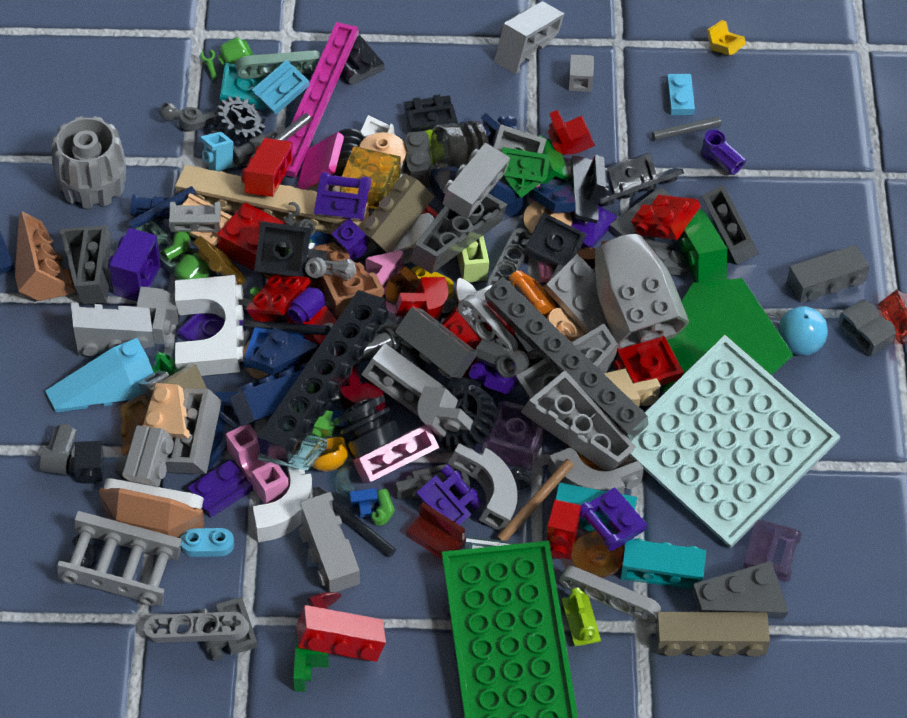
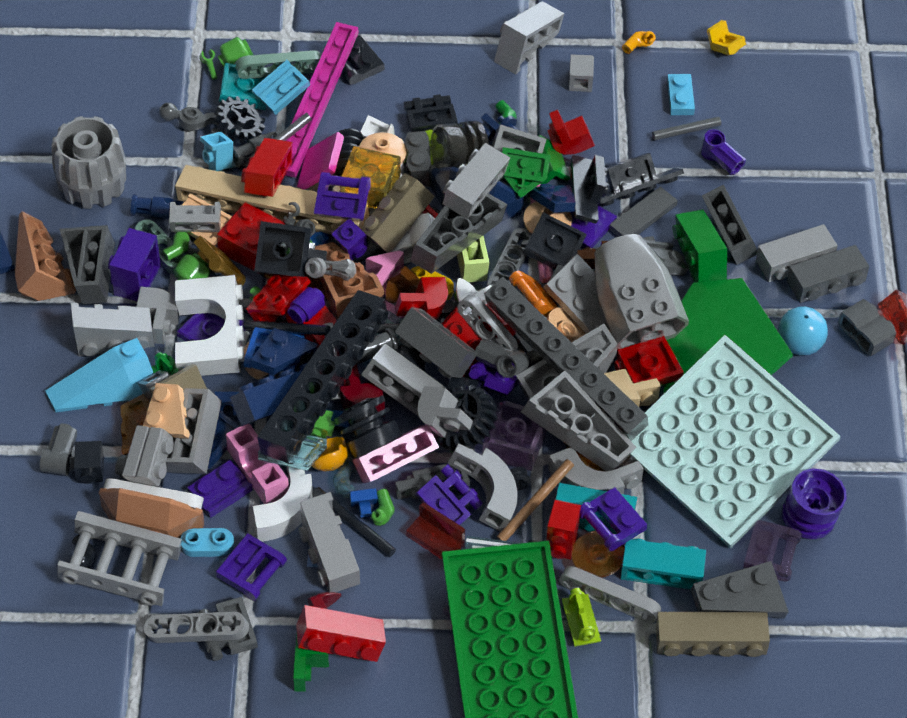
dark blue bar [128,186,197,229] -> none
red plate [631,195,701,240] -> none
none -> dark purple plate [216,533,287,601]
none -> green arm [495,100,517,124]
none -> light orange arm [622,31,656,54]
none -> light grey brick [756,224,838,282]
none -> dark purple wheel [782,468,847,539]

